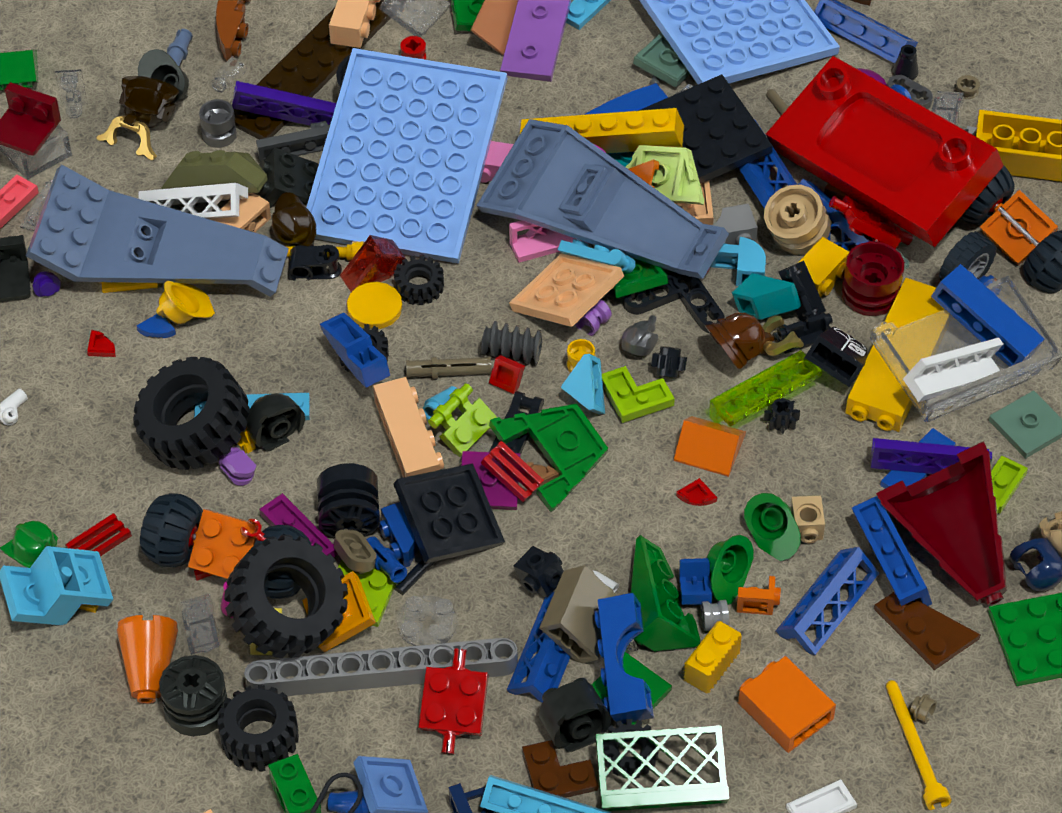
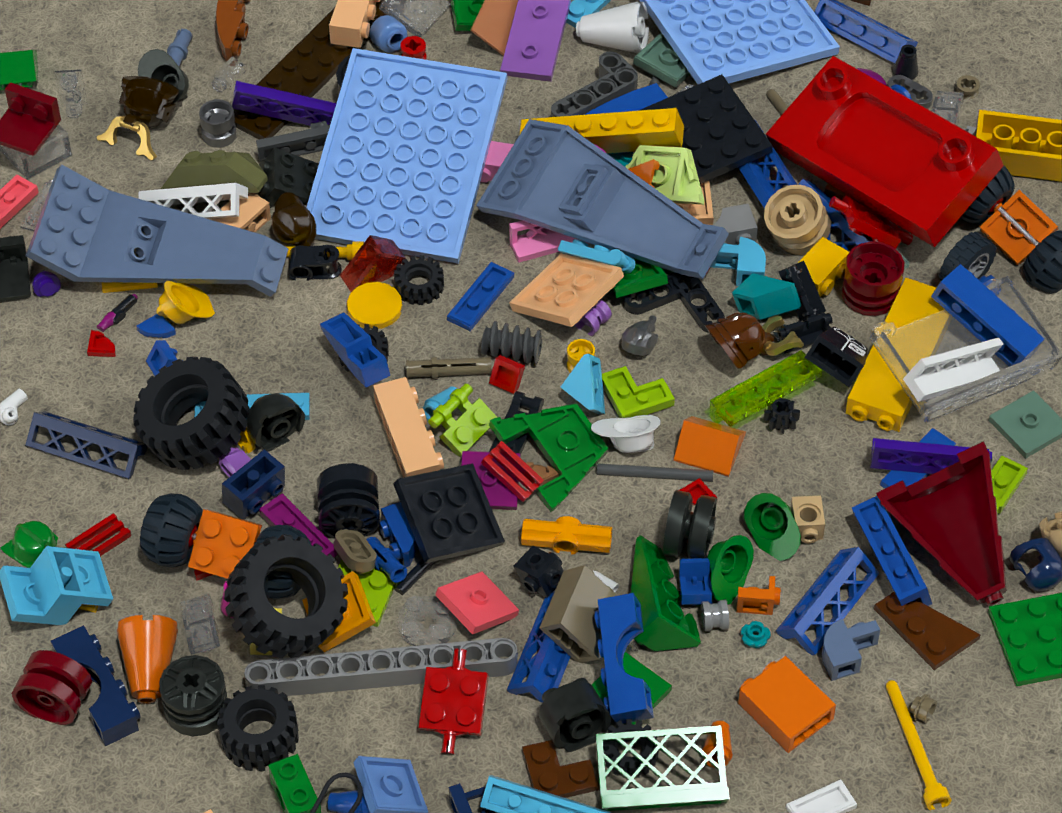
red hand [240,519,266,541] -> none
black gear [651,346,687,377] -> none
yellow brick [683,621,742,693] -> none
none -> dark red wheel [11,650,92,725]
none -> dark blue fence [25,411,148,479]
none -> dark blue arch [50,625,141,746]
none -> black piece [97,294,138,332]
none -> blue tile [146,340,183,376]
none -> dark blue brick [222,449,285,520]
none -> medium blue head [370,15,408,53]
none -> coral plate [435,571,519,635]
none -> blue tile [447,262,514,331]
none -> light orange piece [521,516,612,555]
none -> dark grey beam [551,51,638,117]
none -> white cone [576,1,649,53]
none -> white piece [591,415,660,453]
none -> dark grey bar [597,463,713,482]
none -> pearl dark grey wheel [663,490,717,559]
none -> orange cone [702,721,733,768]
none -> teal plate [741,621,771,648]
none -> sand blue brick [822,619,880,681]

